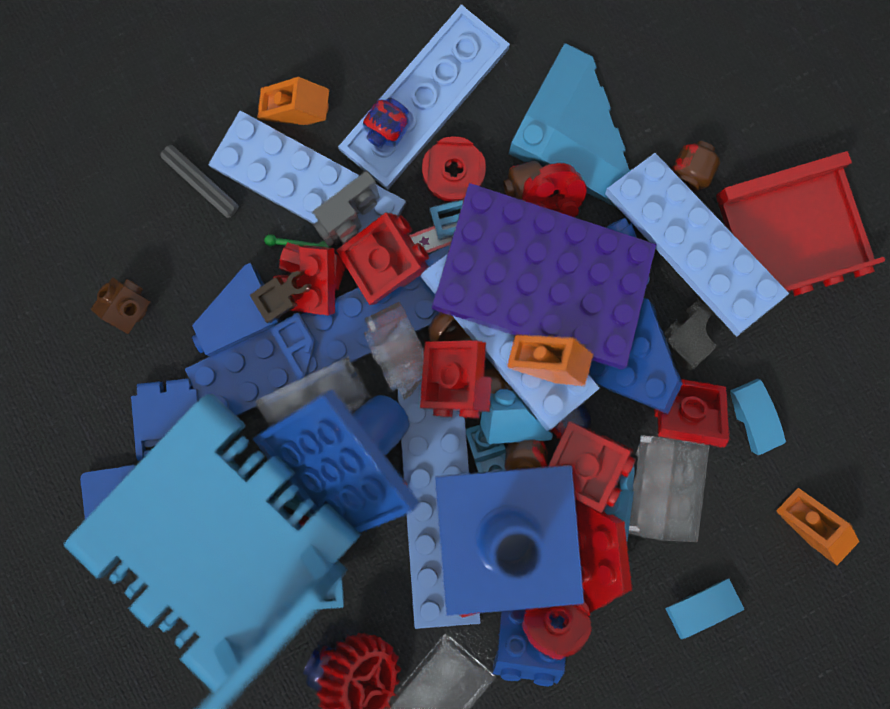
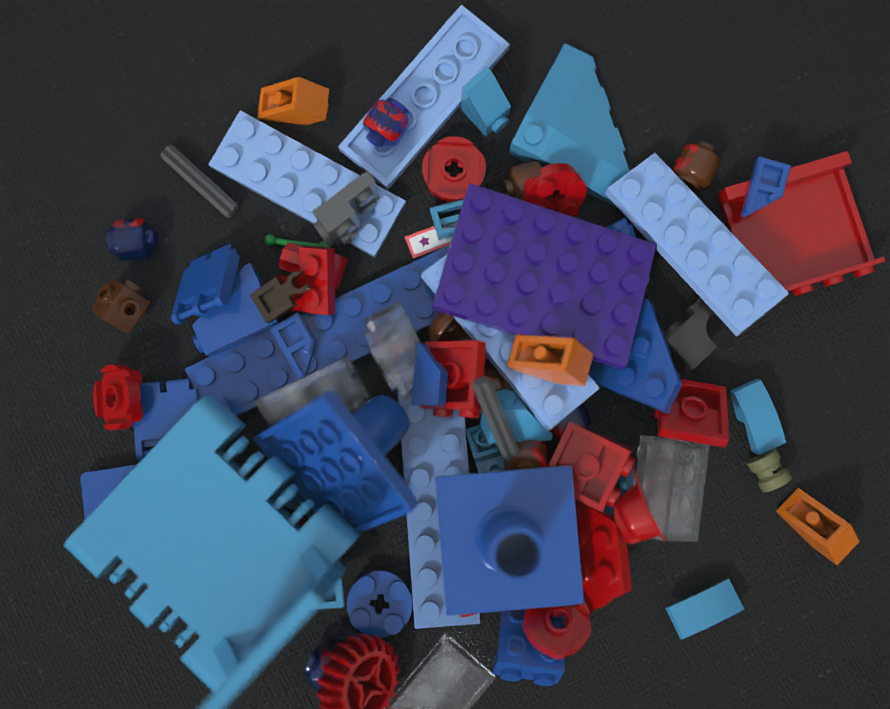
red plate [336,212,429,305] -> none
none -> red plate [93,364,144,431]
none -> clear blue head [106,218,158,261]
none -> blue plate [171,244,240,325]
none -> blue plate [347,569,413,638]
none -> blue tile [412,343,448,407]
none -> dark azure slope [461,66,511,137]
none -> dark grey axle [472,376,520,460]
none -> red piece [614,465,666,544]
none -> blue tile [741,156,791,217]
none -> olive wheel [746,448,792,493]

